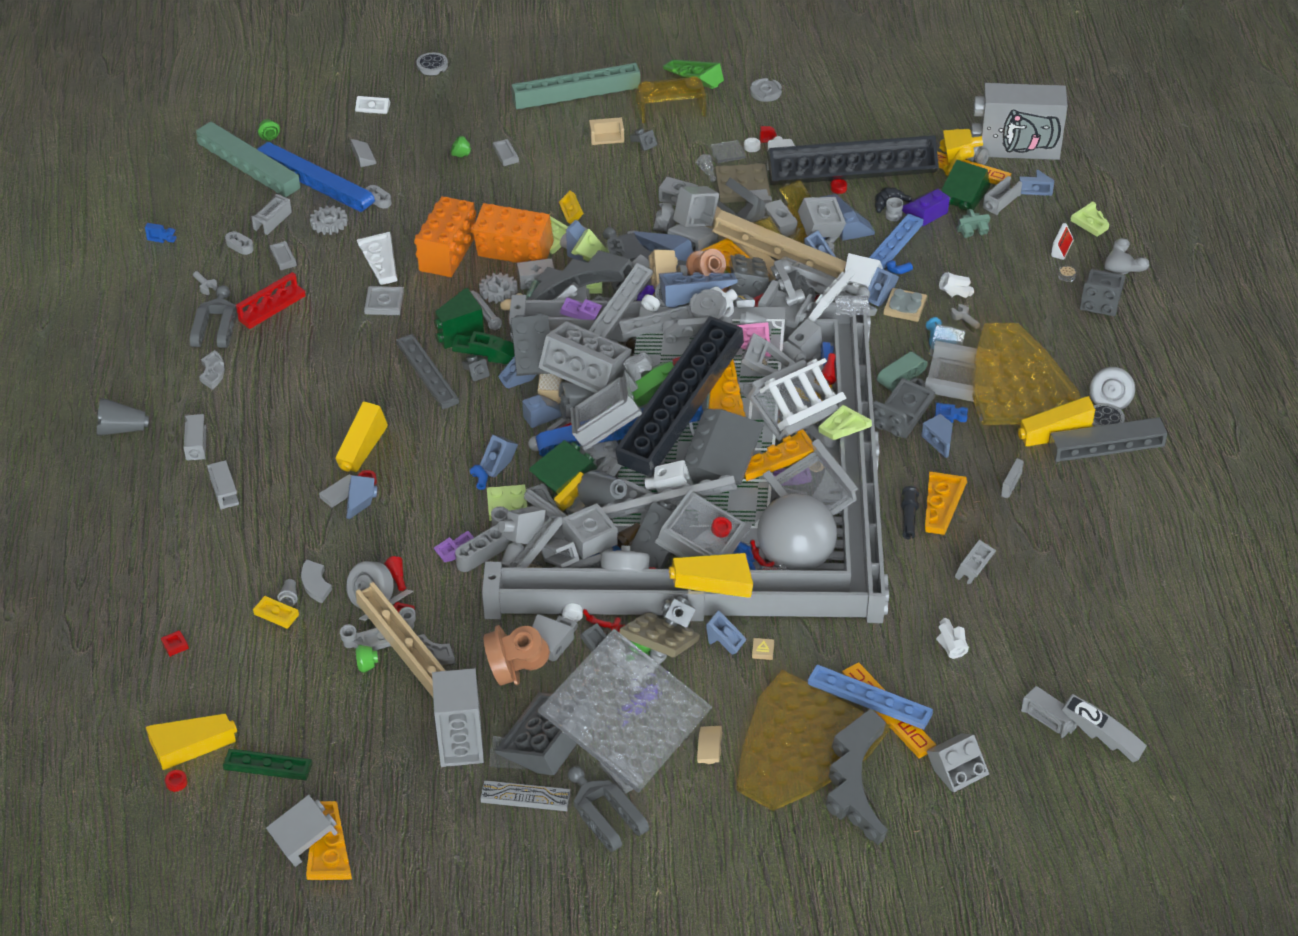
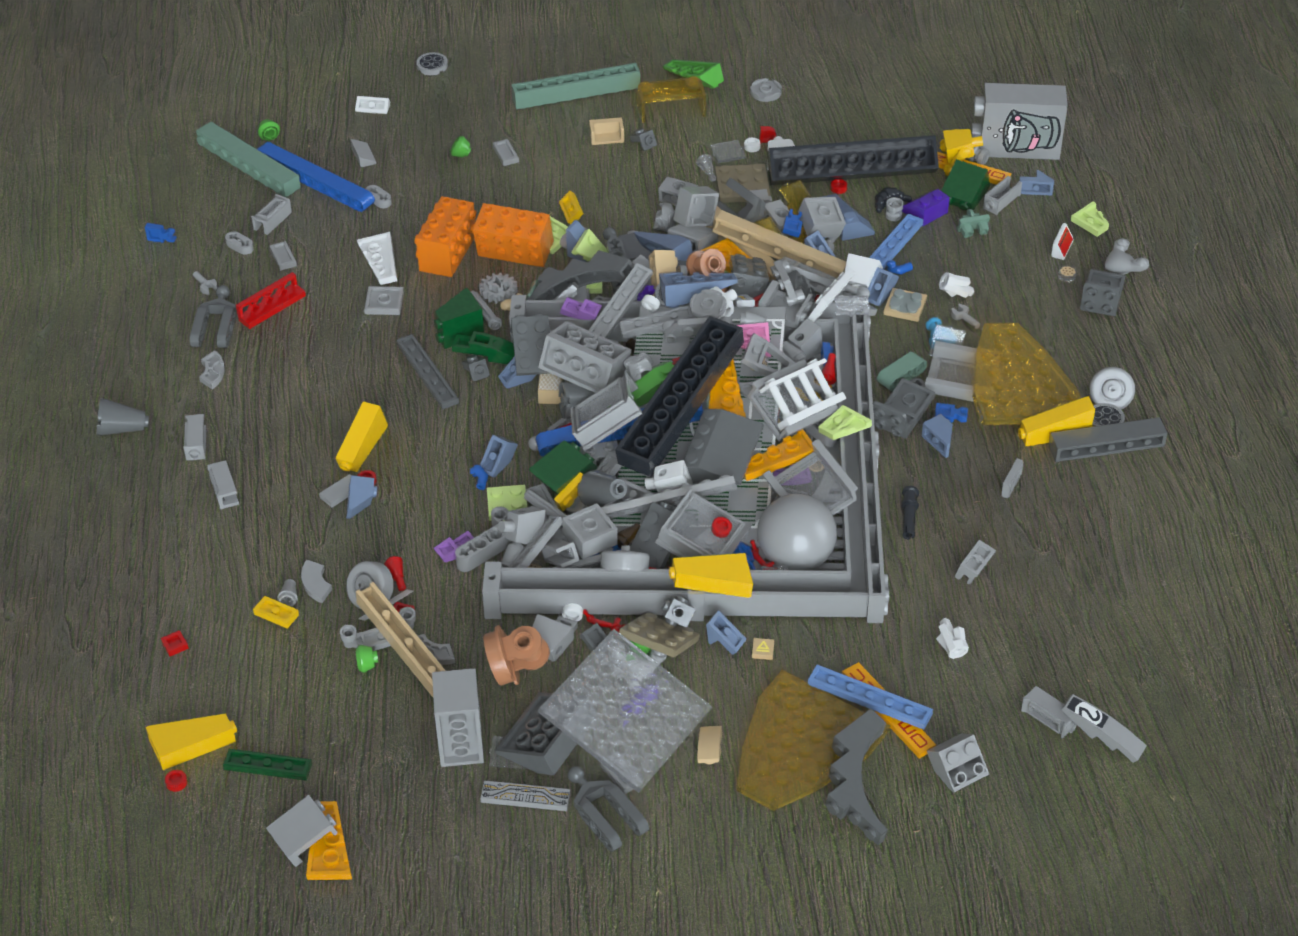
light grey gear [310,205,348,235] -> none
light grey brick [517,258,554,290] -> none
sand blue slope [522,395,562,428] -> none
light orange wing [925,471,967,535] -> none
none -> blue plate [782,209,803,238]

